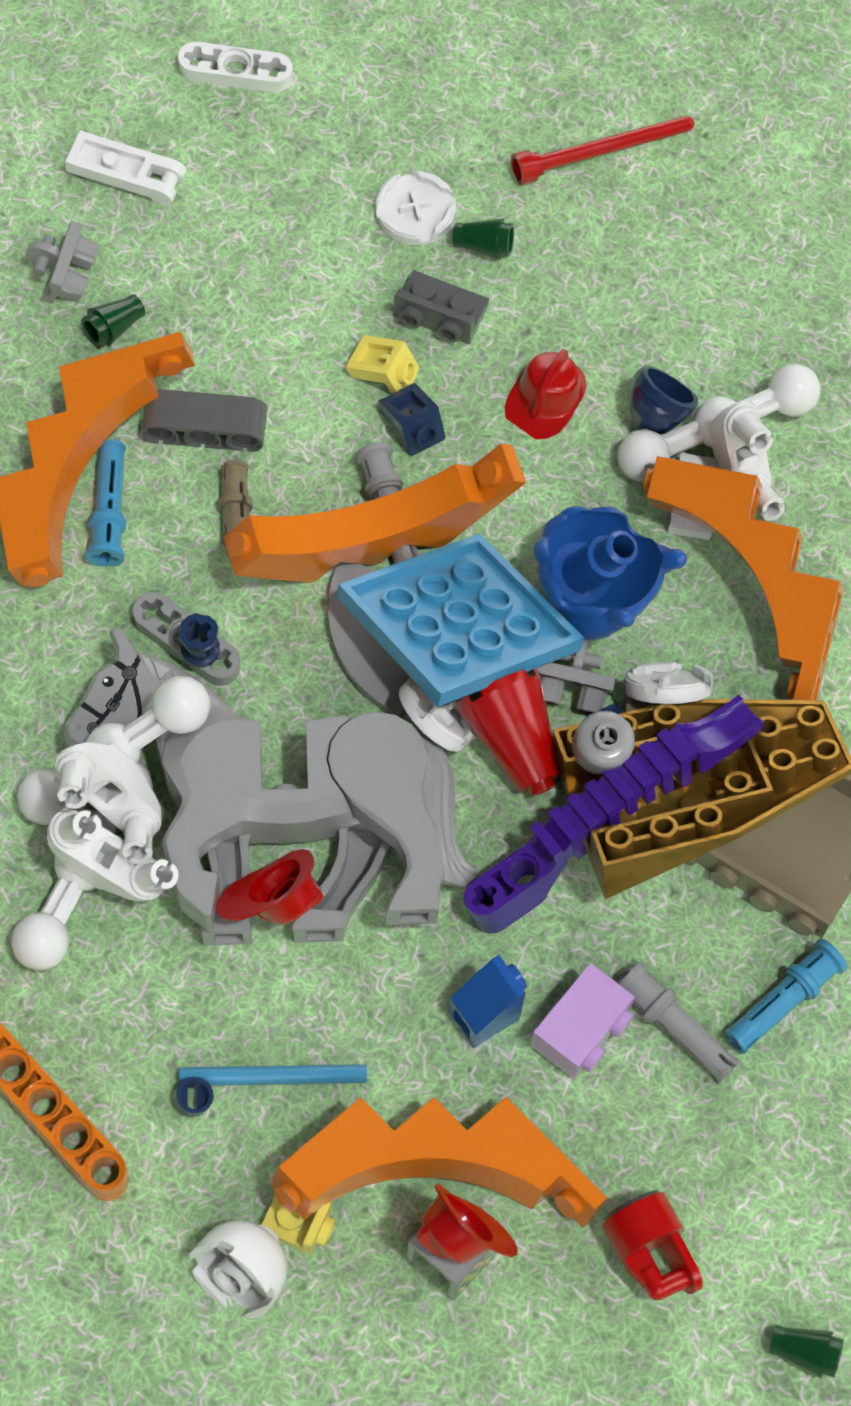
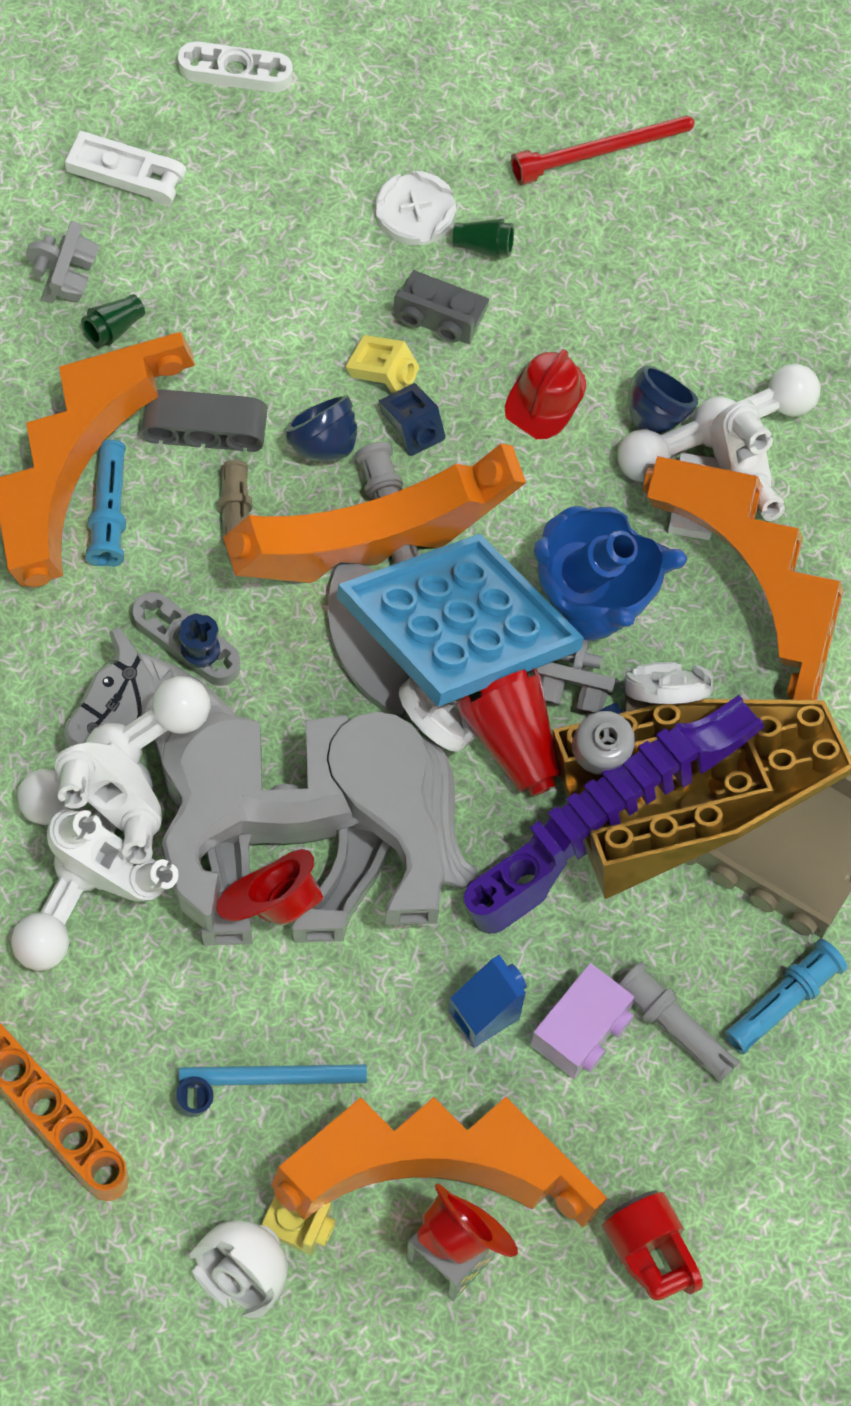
dark green cone [769,1325,844,1379] -> none
none -> dark blue hat [285,395,357,462]

